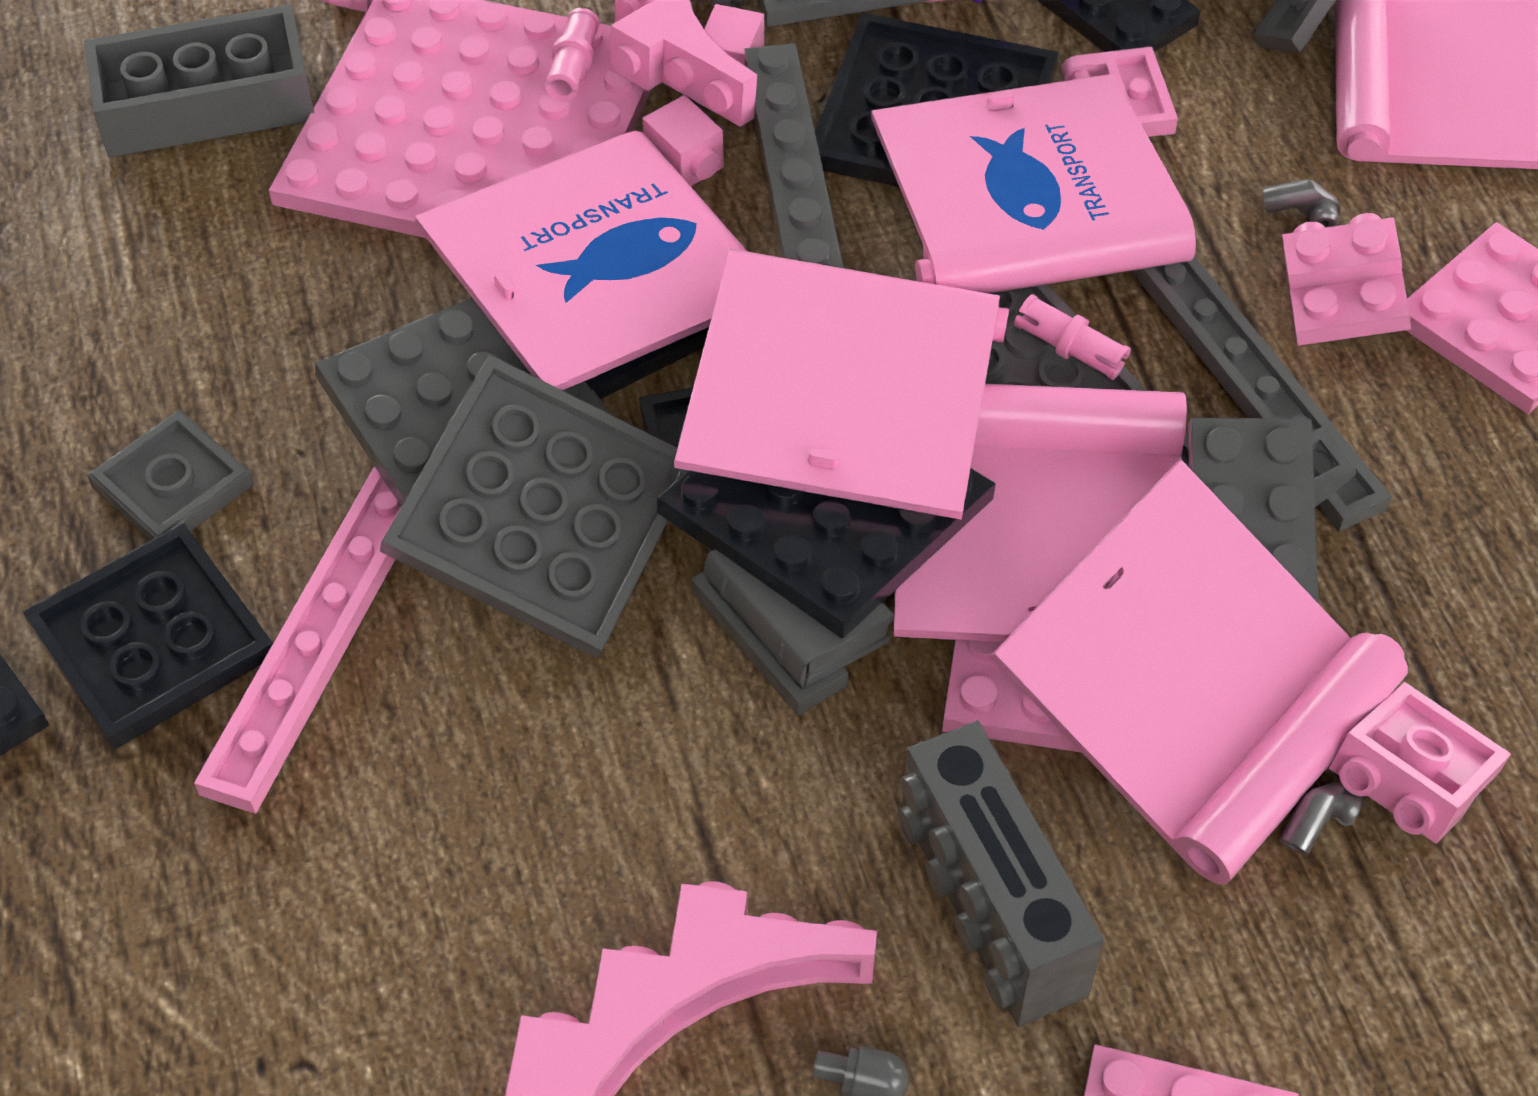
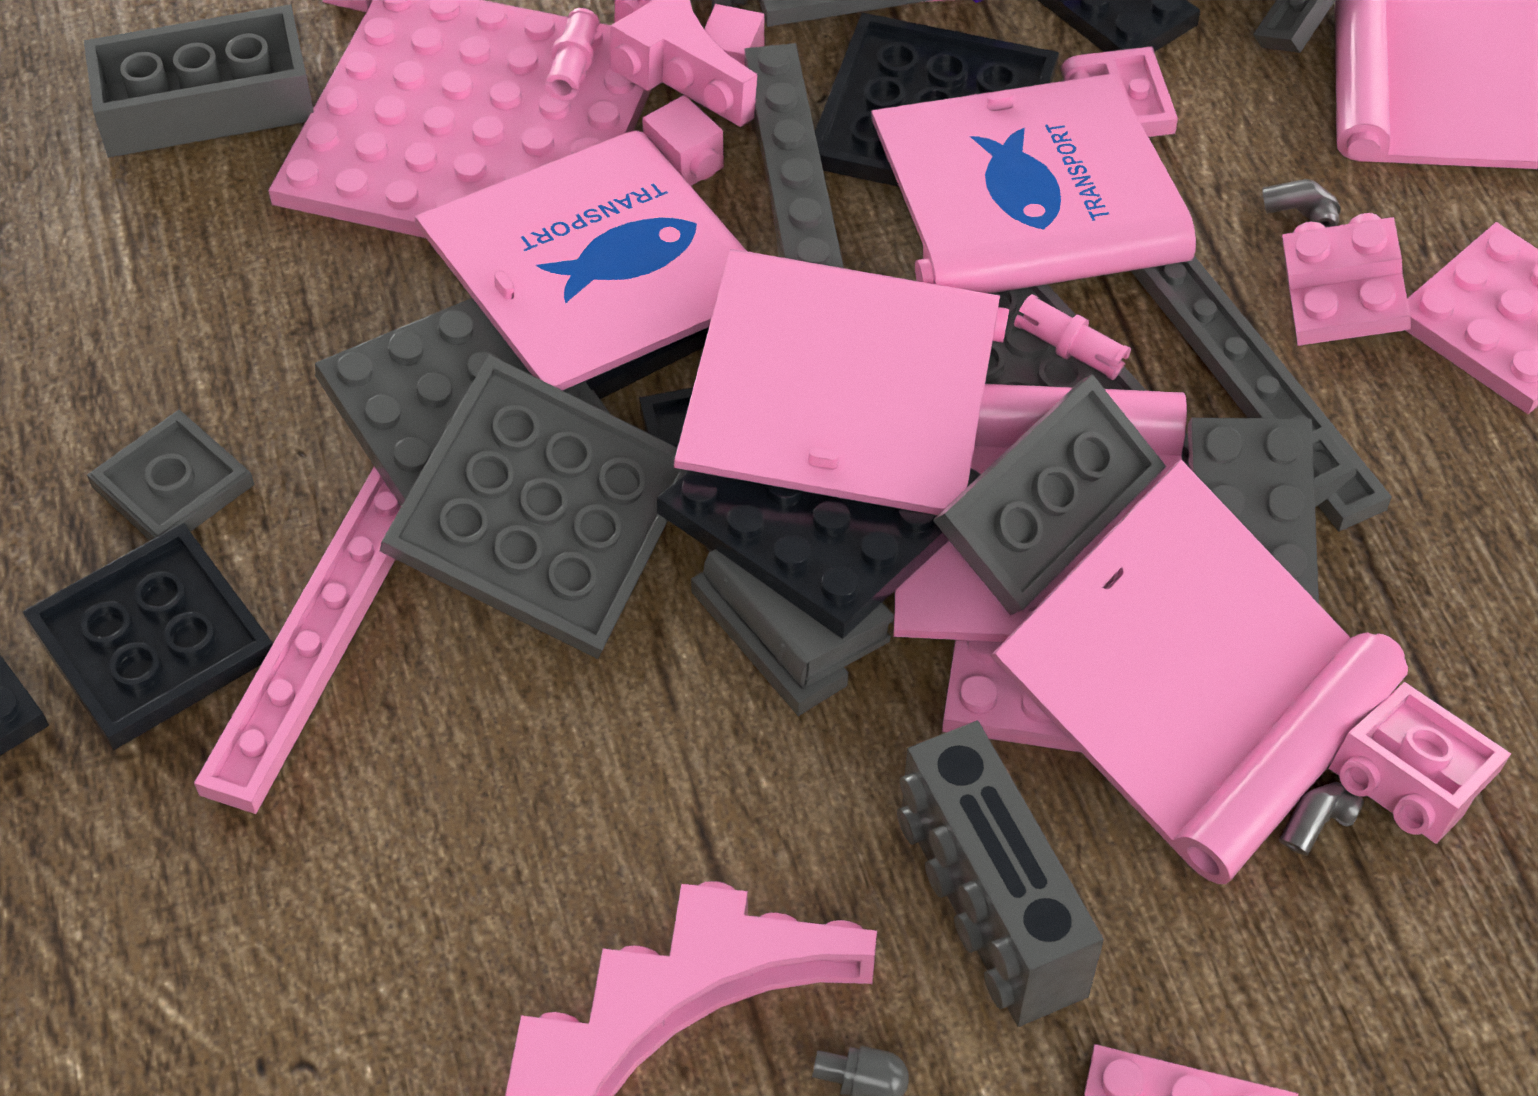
none -> dark grey plate [933,374,1166,615]

